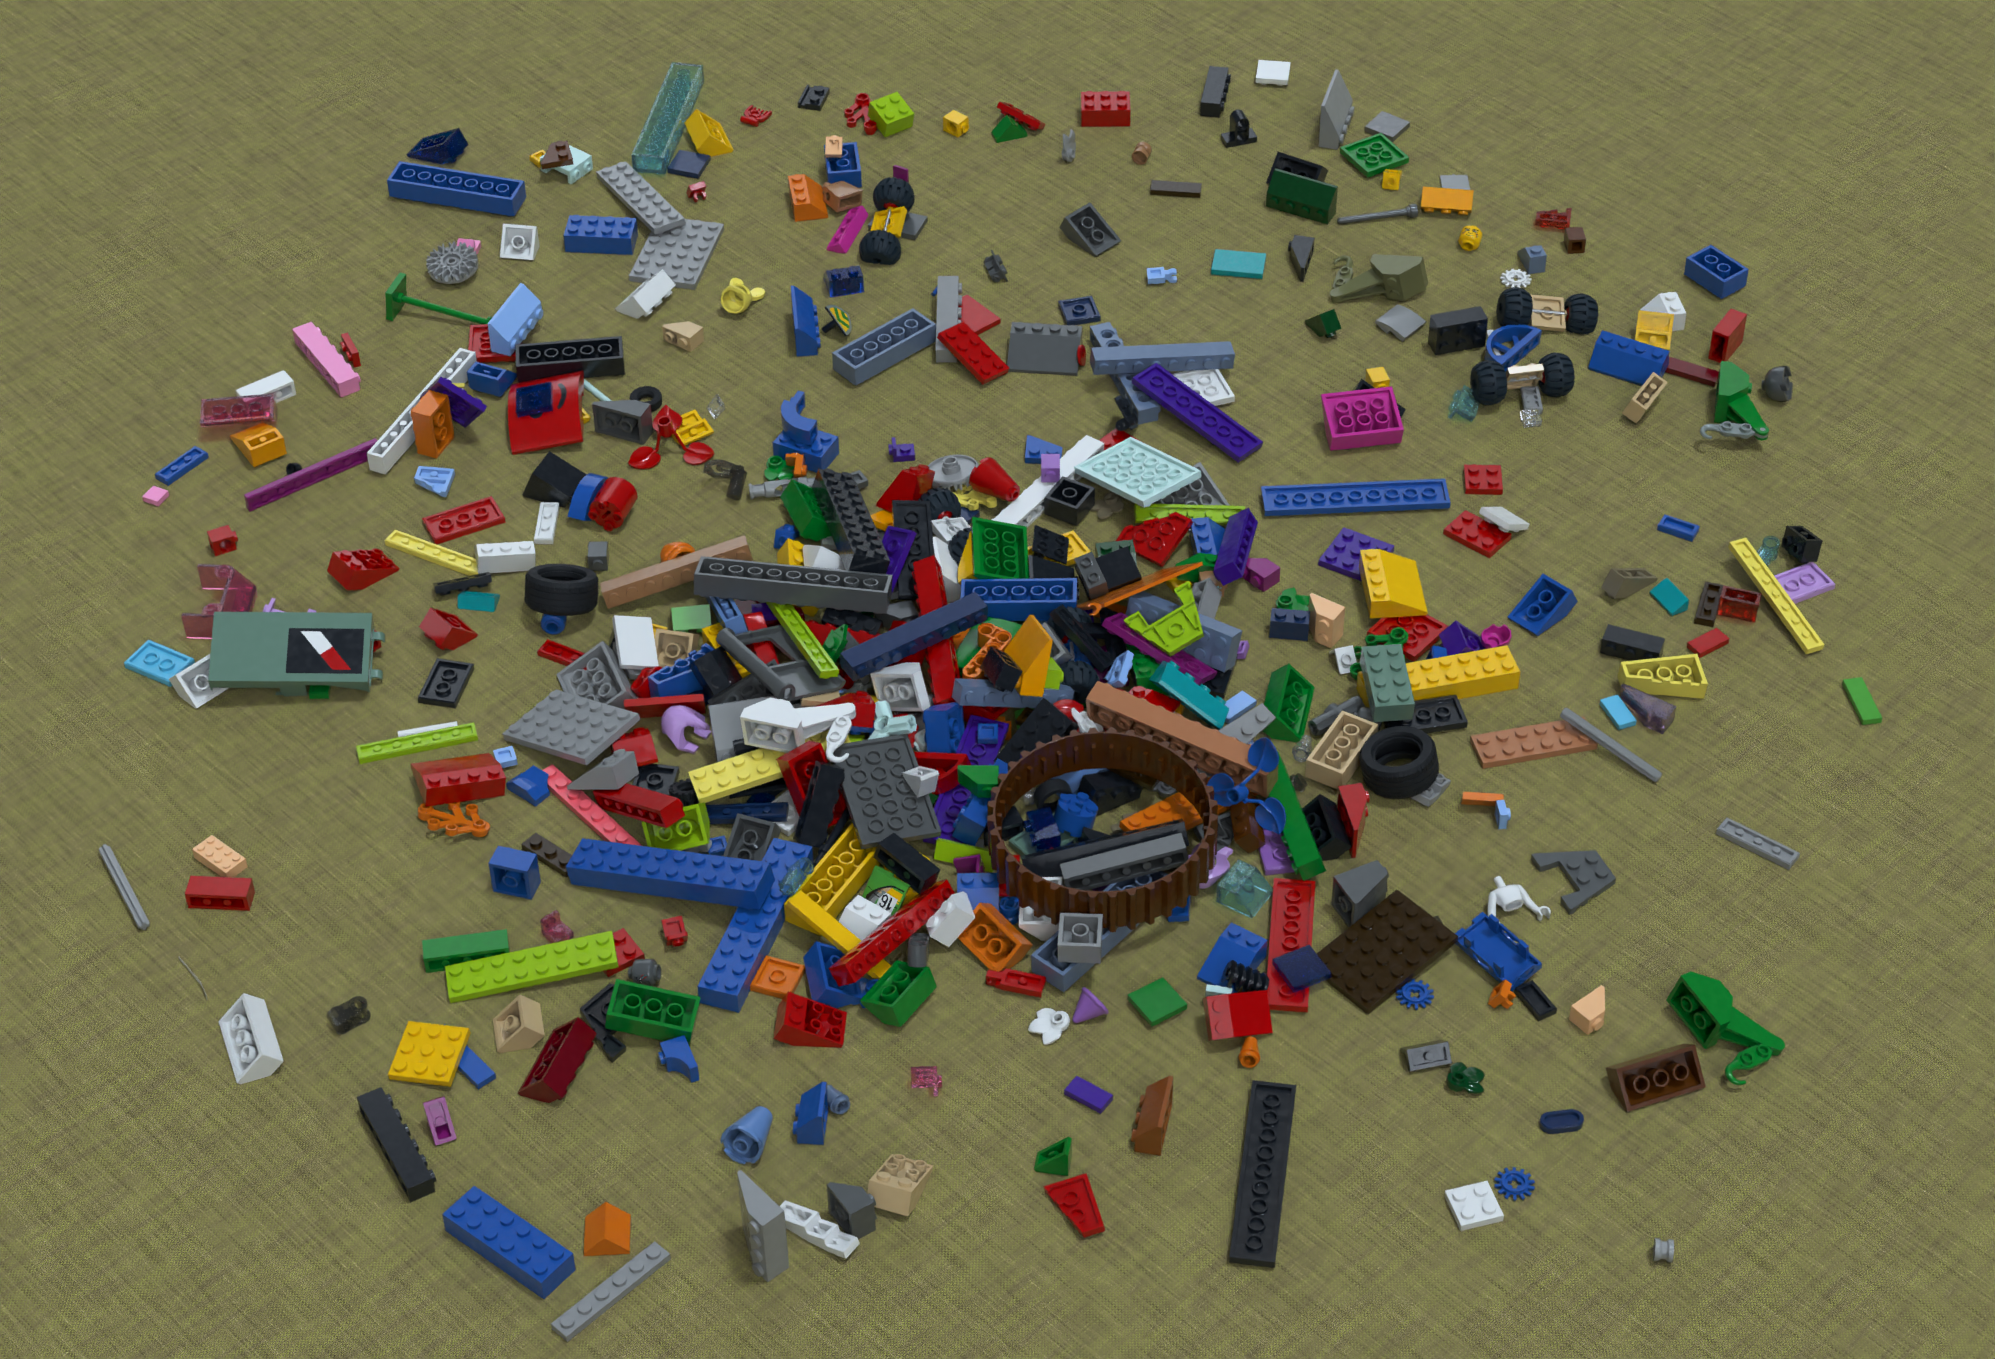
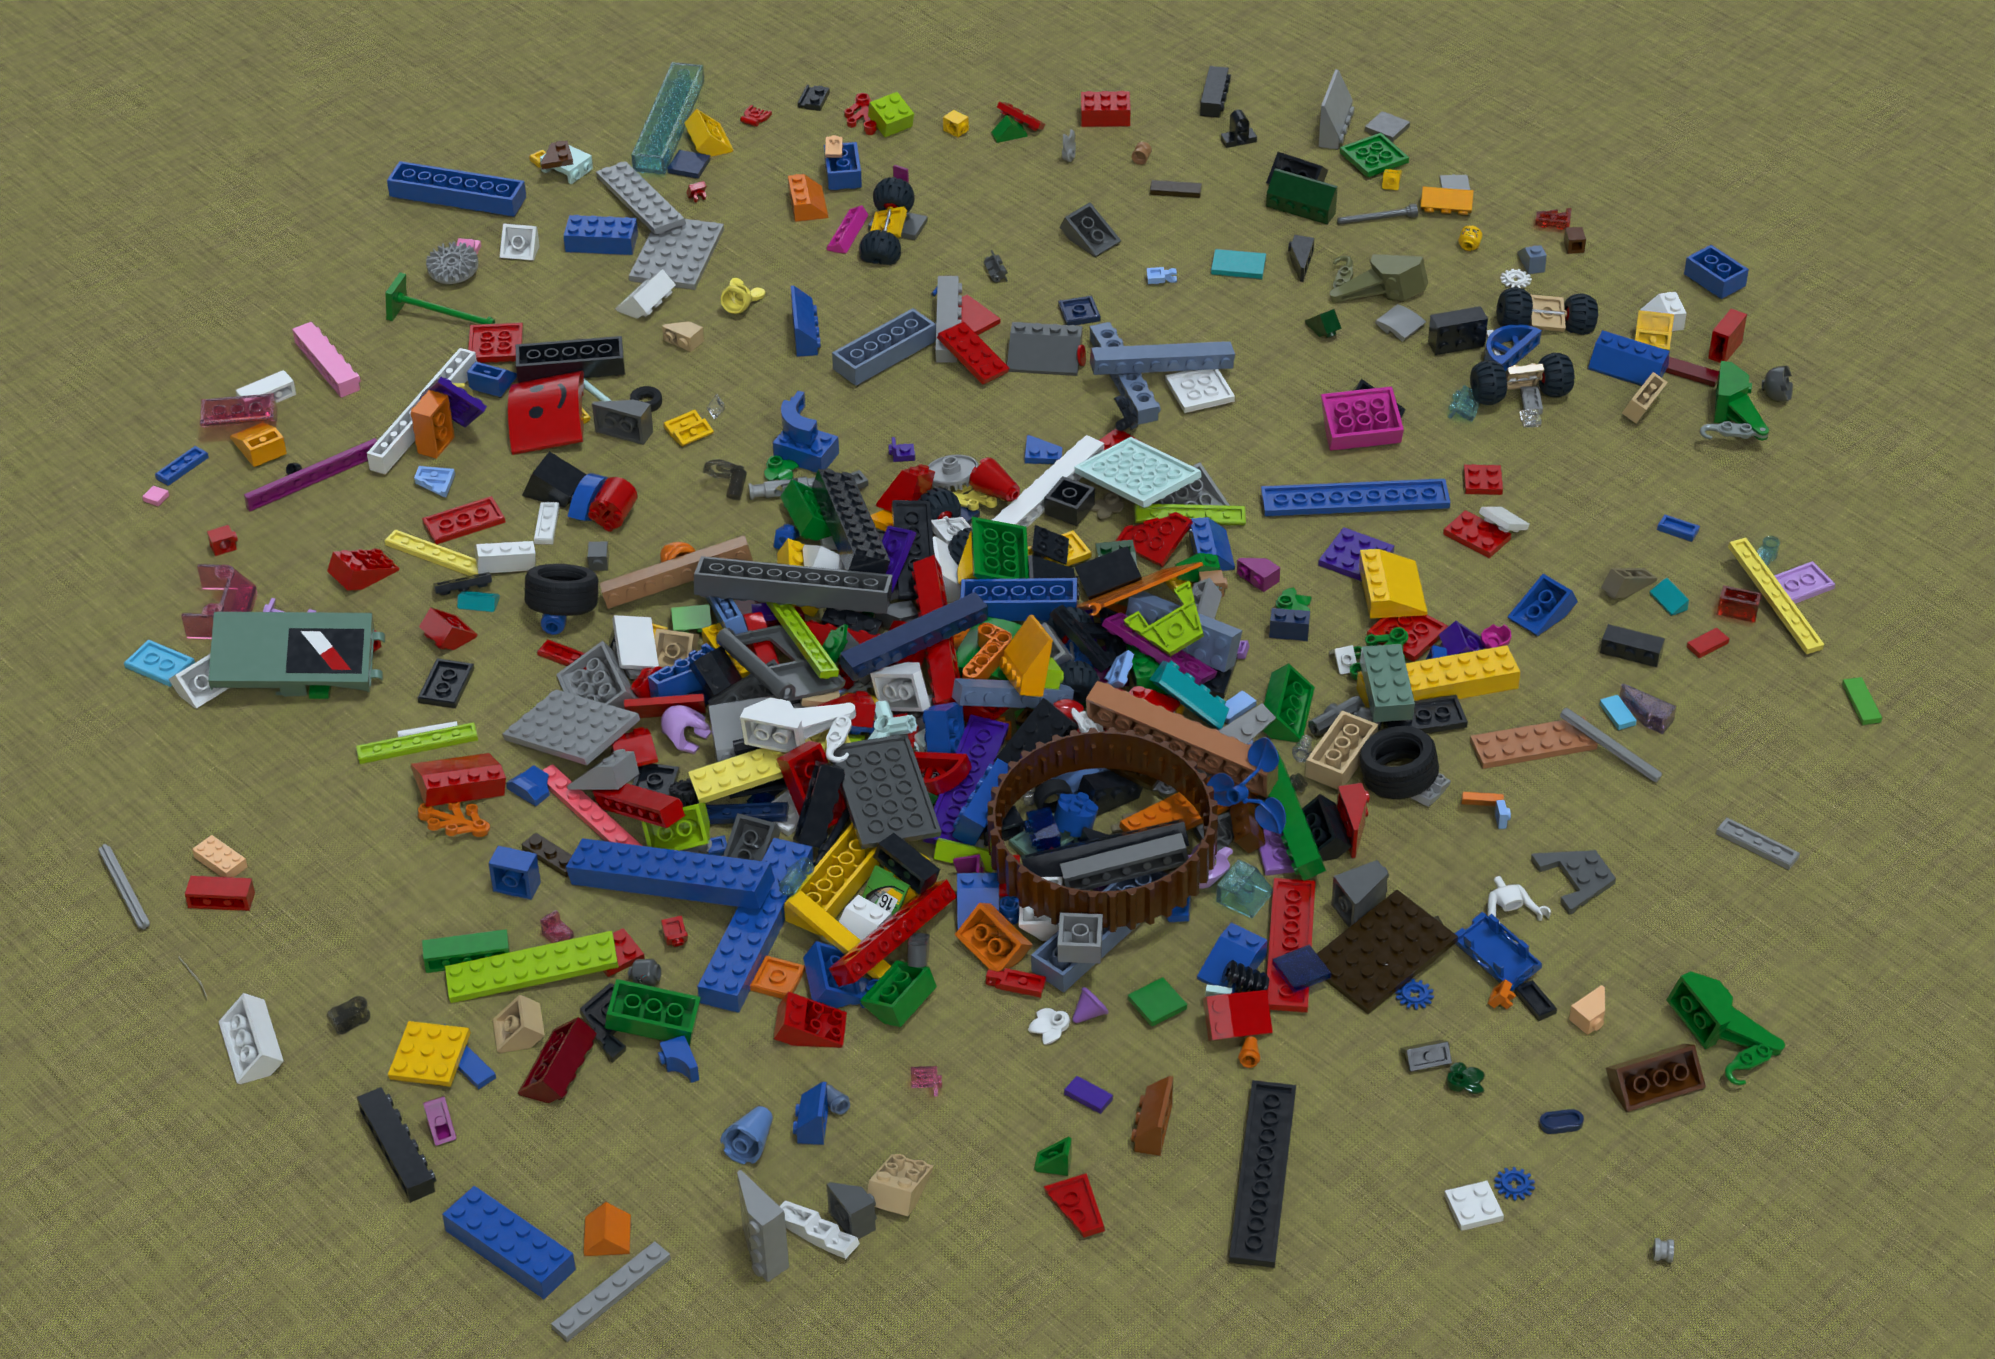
red plate [340,332,361,368] -> none
clear blue slope [407,128,469,164] -> none
light blue slope [488,283,543,356] -> none
light blue plate [493,746,518,768] -> none
clear blue tile [516,382,553,417] -> none
red plant [628,405,715,469] -> none
orange bracket [785,453,807,478] -> none
medium nougat torso [822,181,863,213] -> none
shield [822,305,852,336] -> none
clear blue slope [823,265,864,297] -> none
white slope [902,766,939,798] -> none
white slope [926,891,975,947] -> none
green slope [957,765,999,798] -> none
blue tile [978,723,998,744] -> none
black brick [980,647,1023,692] -> none
medium lavender brick [1041,454,1060,482] -> none
dark grey brick [1074,552,1109,600] -> none
dark purple plate [1131,363,1263,463] -> none
dark purple brick [1213,508,1258,586] -> none
white tile [1256,60,1291,86] -> none
light nougat slope [1309,593,1345,649] -> none
yellow brick [1365,367,1390,388] -> none
light yellow wedge [1617,654,1708,699] -> none
dark brown tile [1694,581,1724,627] -> none
black brick [1781,526,1823,564] -> none

